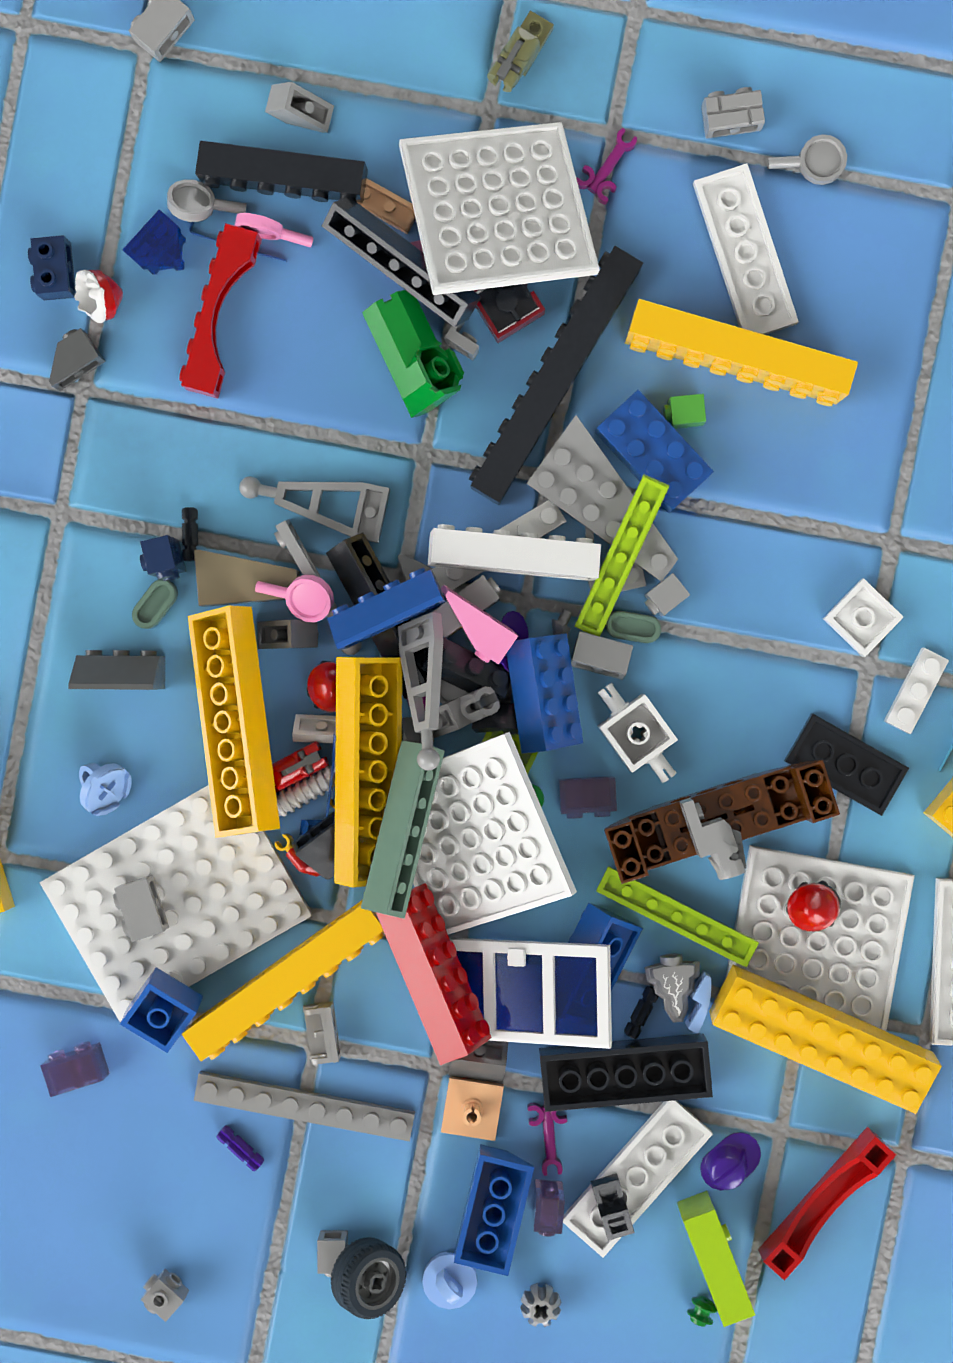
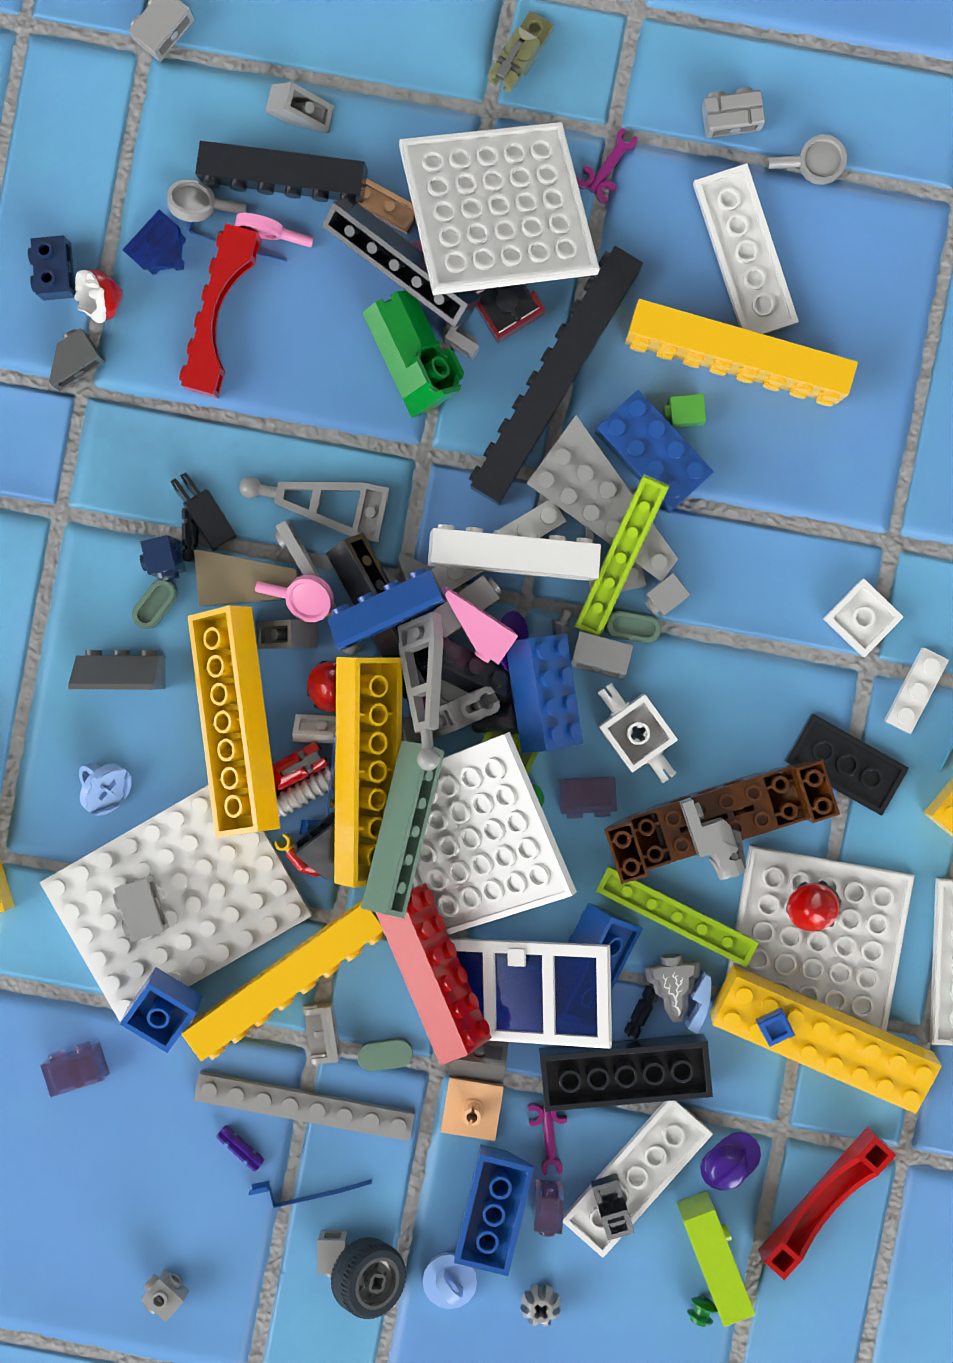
none -> black arm [170,472,236,552]
none -> blue piece [248,1179,372,1208]
none -> sand green tile [358,1038,413,1072]
none -> blue tile [756,1007,795,1047]

